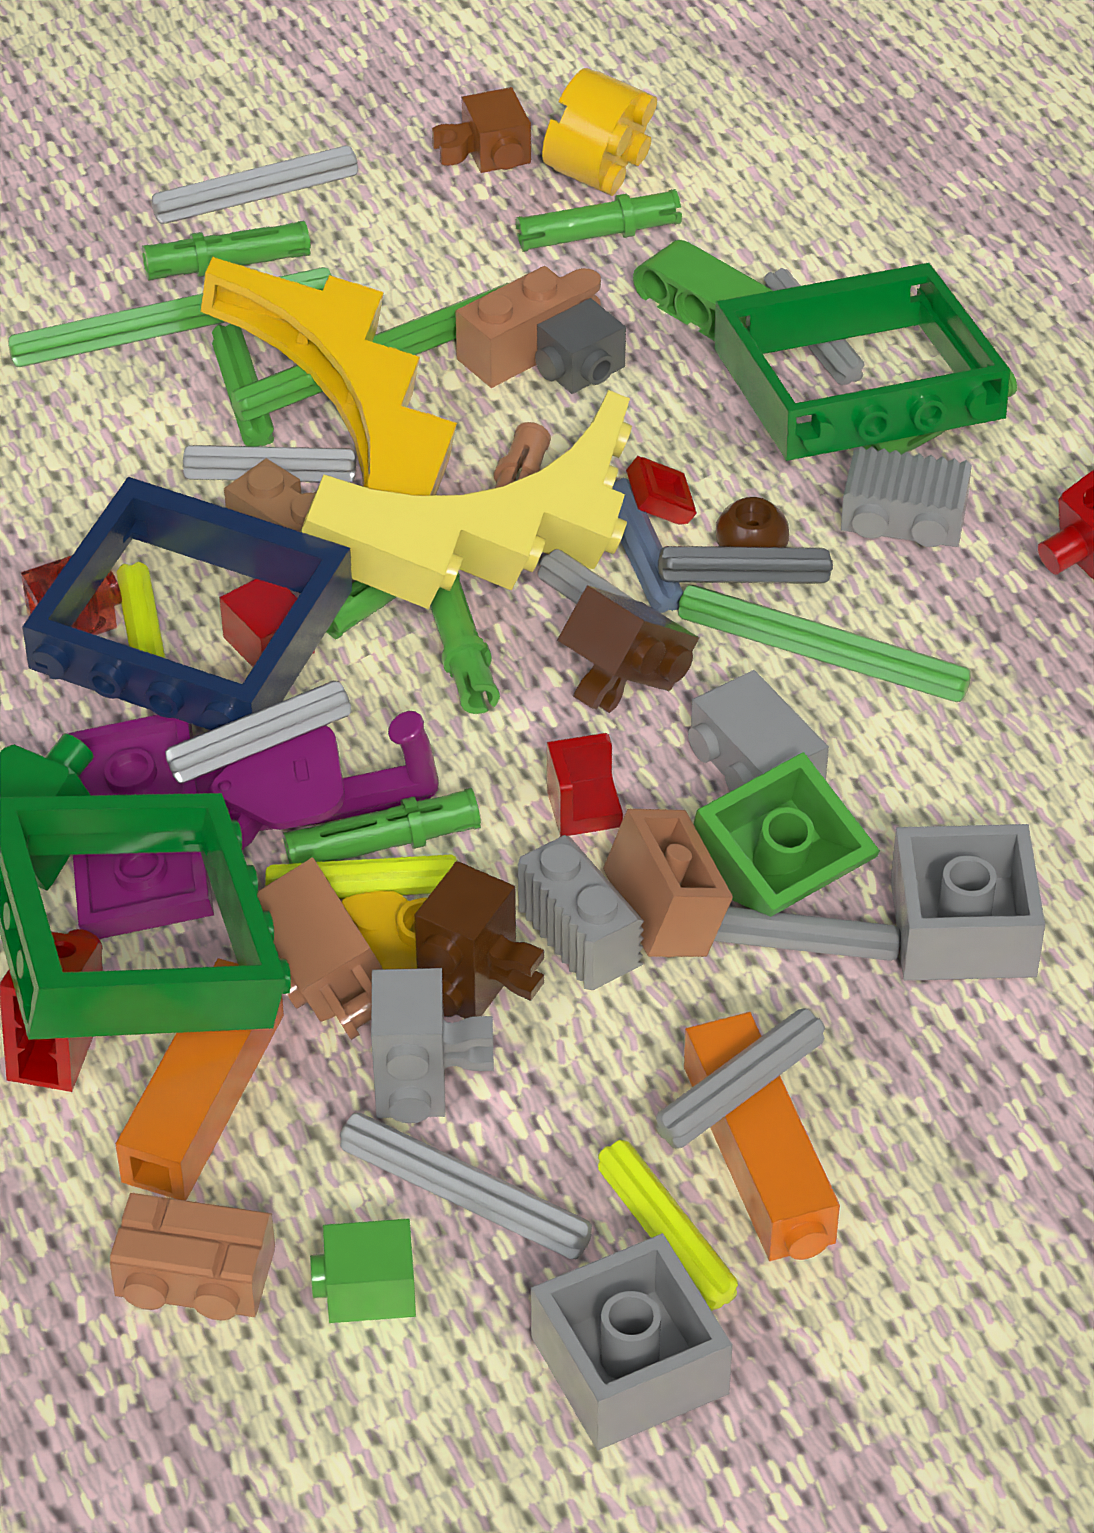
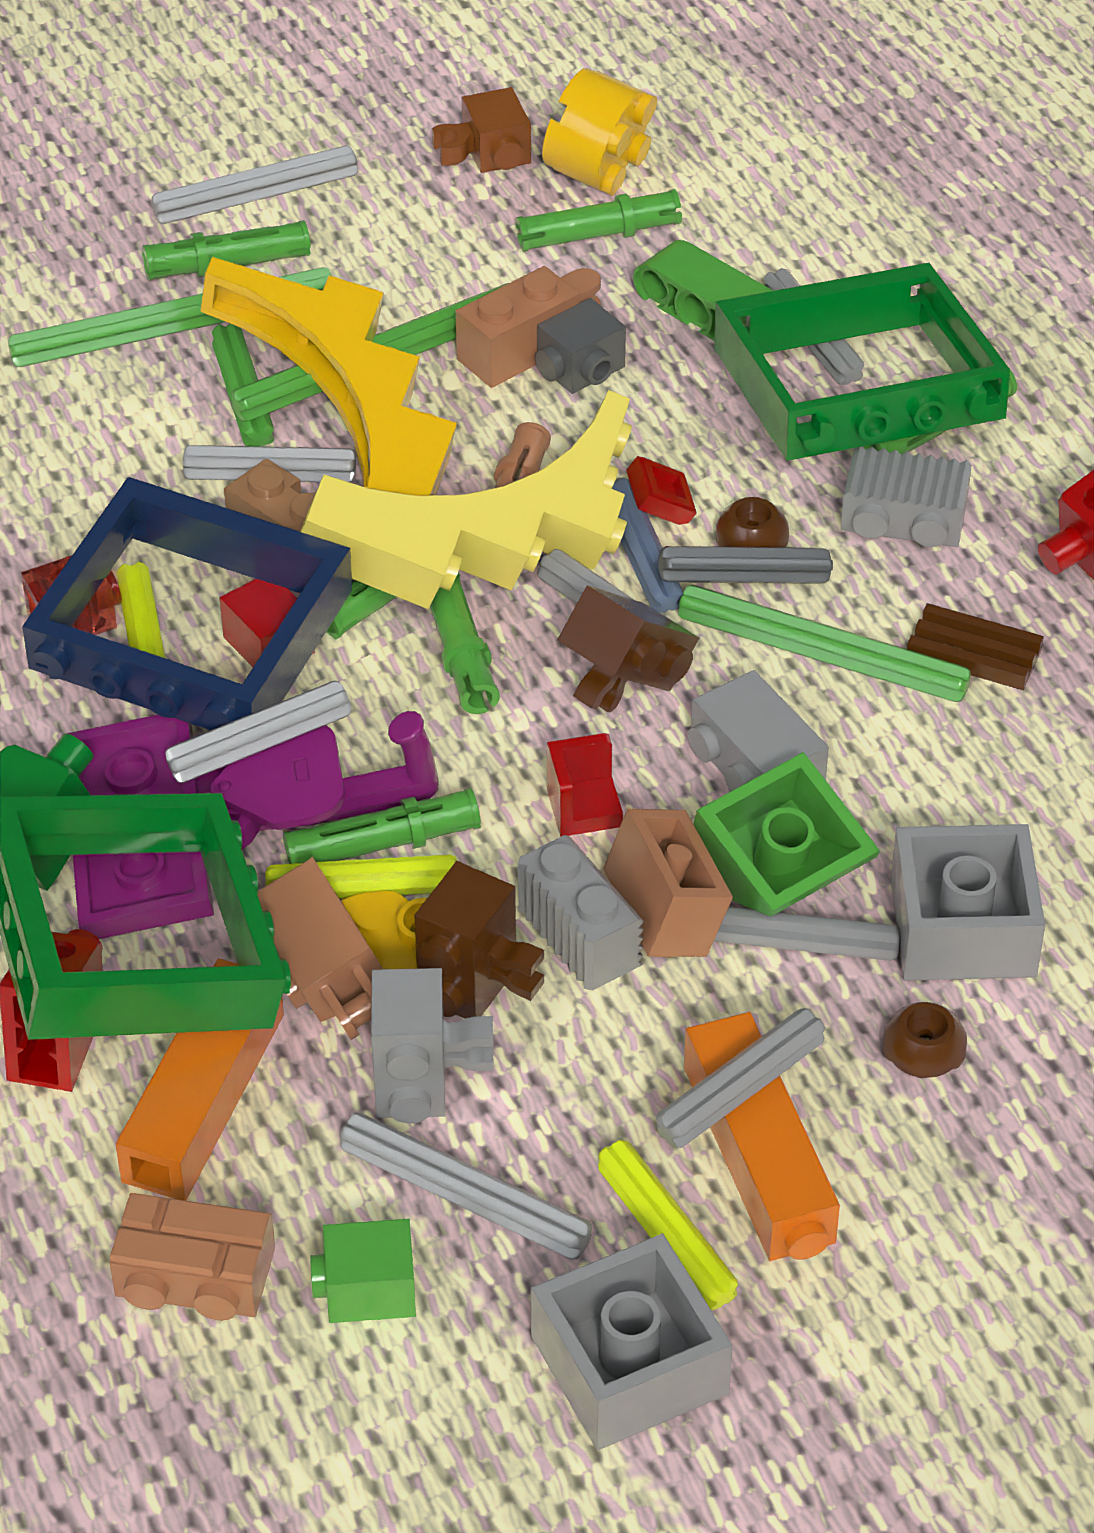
none -> reddish brown plate [883,1002,967,1078]
none -> reddish brown tile [907,603,1044,691]

